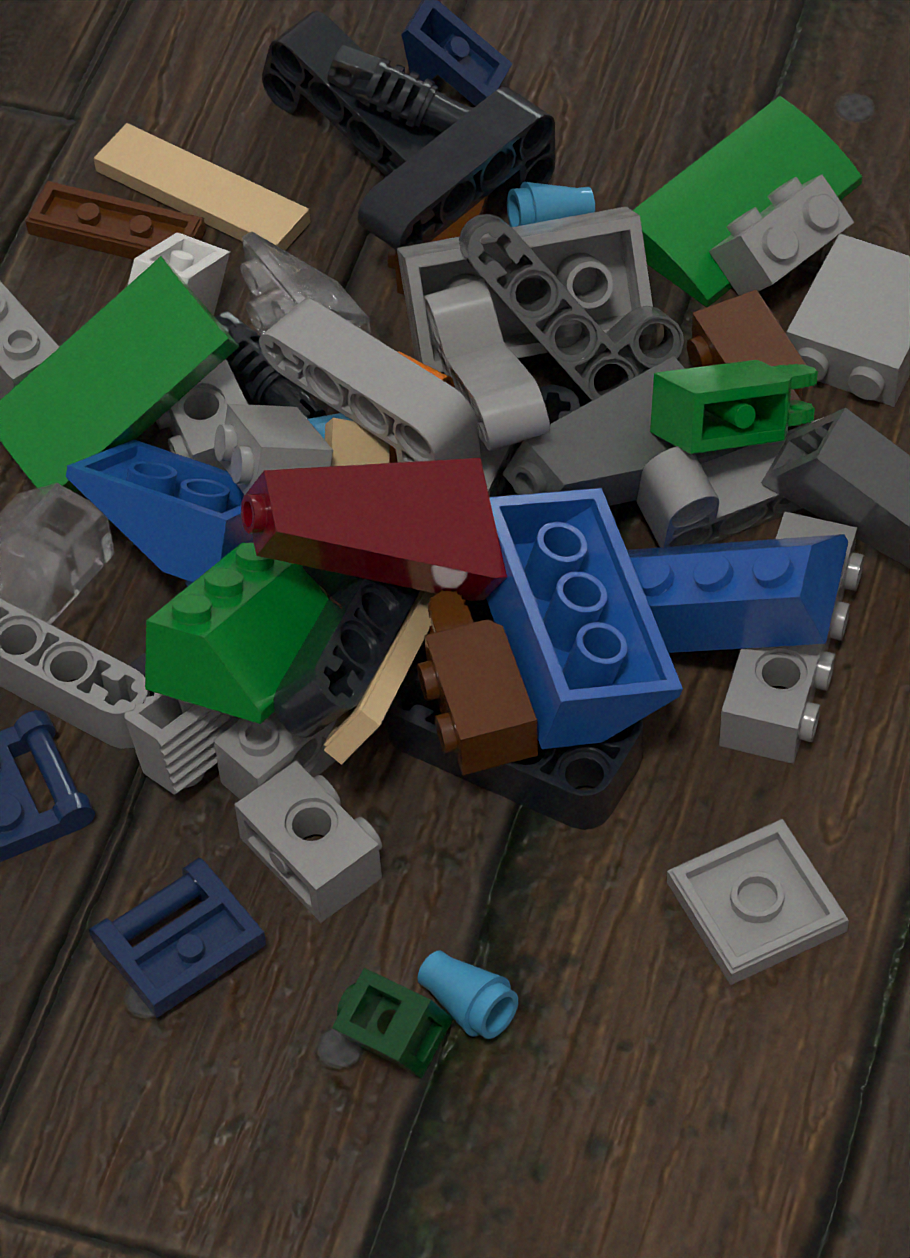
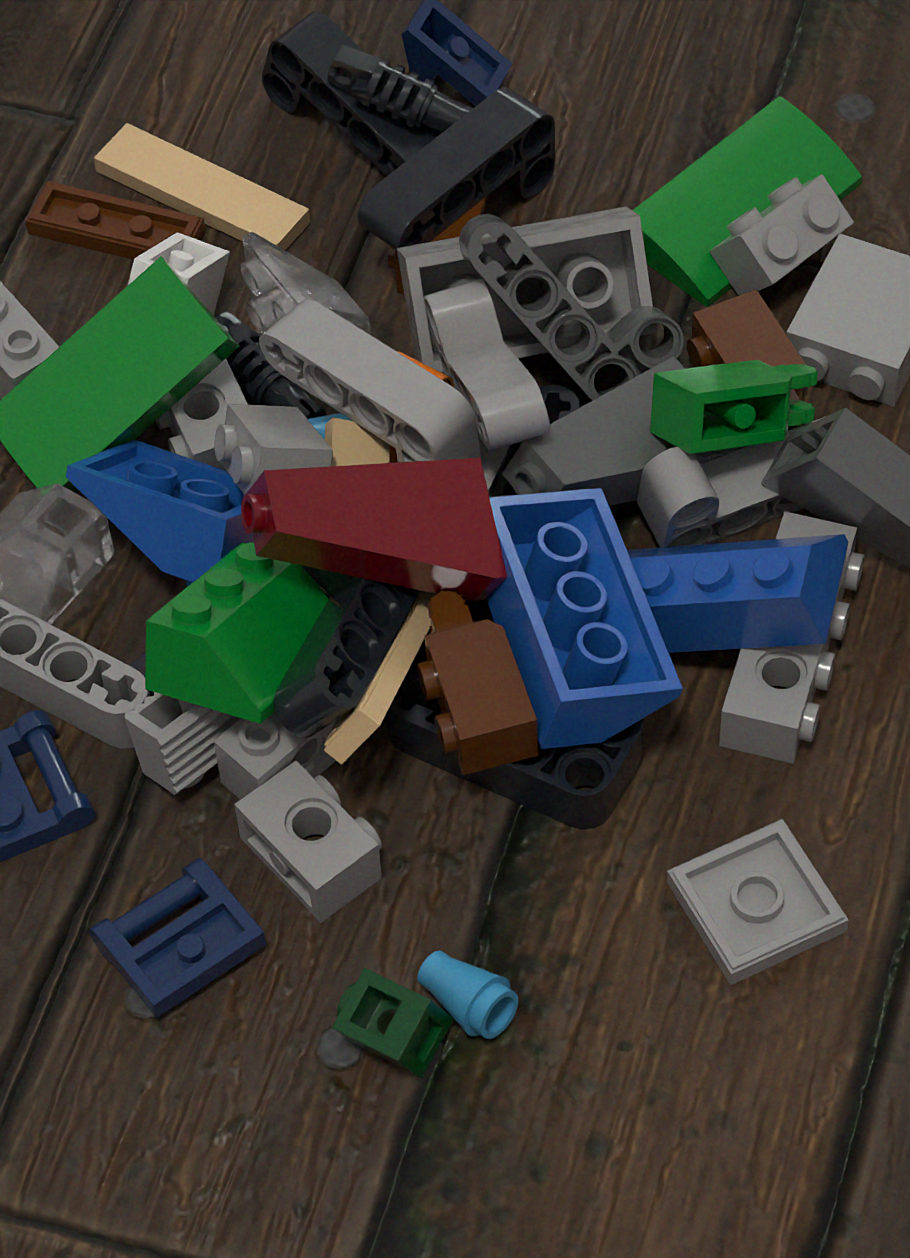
dark azure cone [507,182,595,227] -> none

